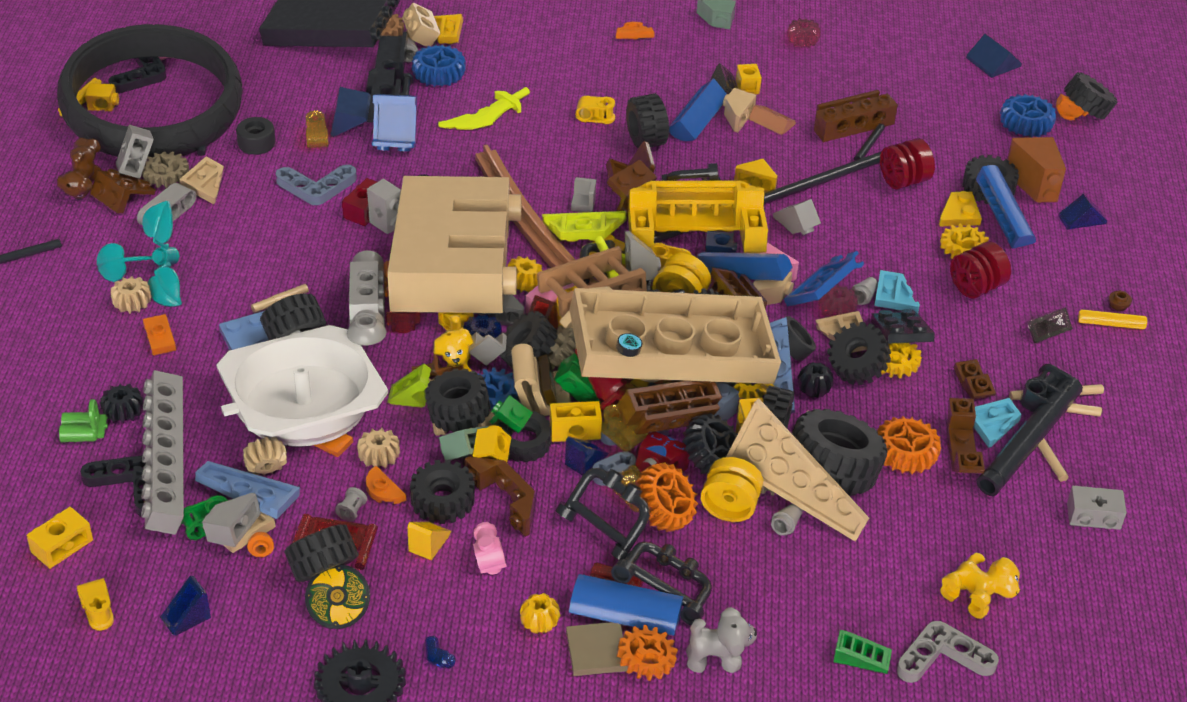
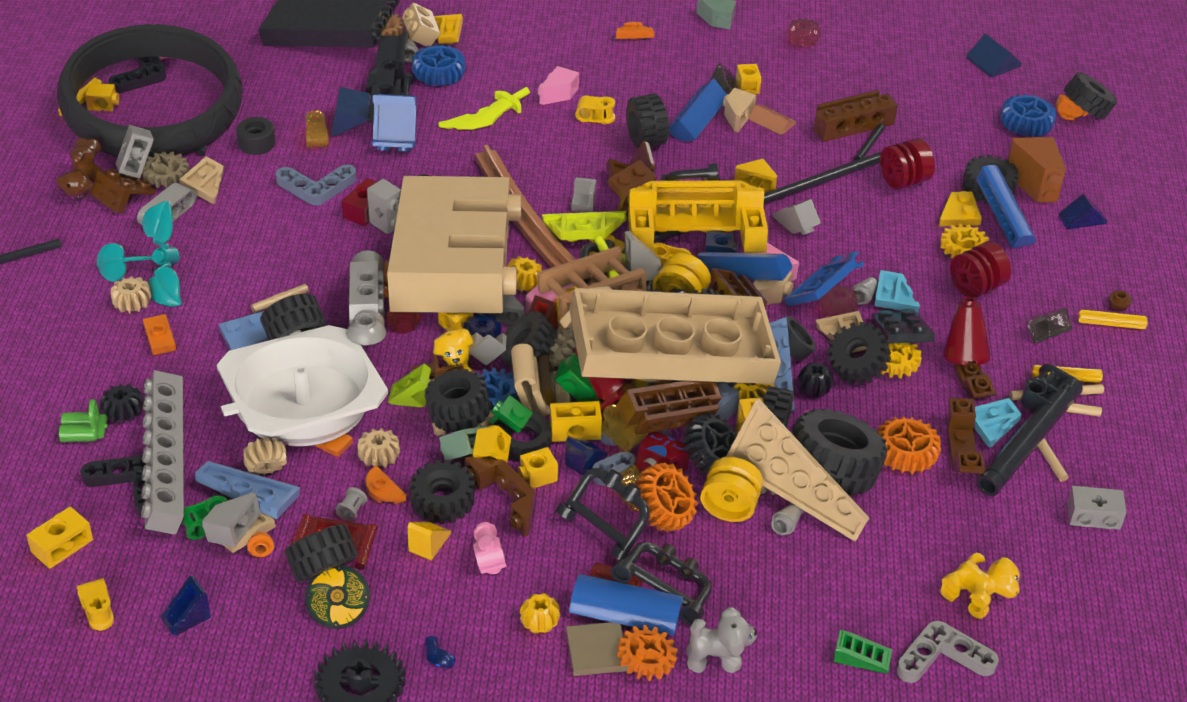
tile [616,333,643,357] -> none
none -> yellow brick [517,447,558,489]
none -> bright pink slope [538,66,579,105]
none -> dark red cone [943,298,991,365]
none -> yellow axle [1031,365,1103,383]

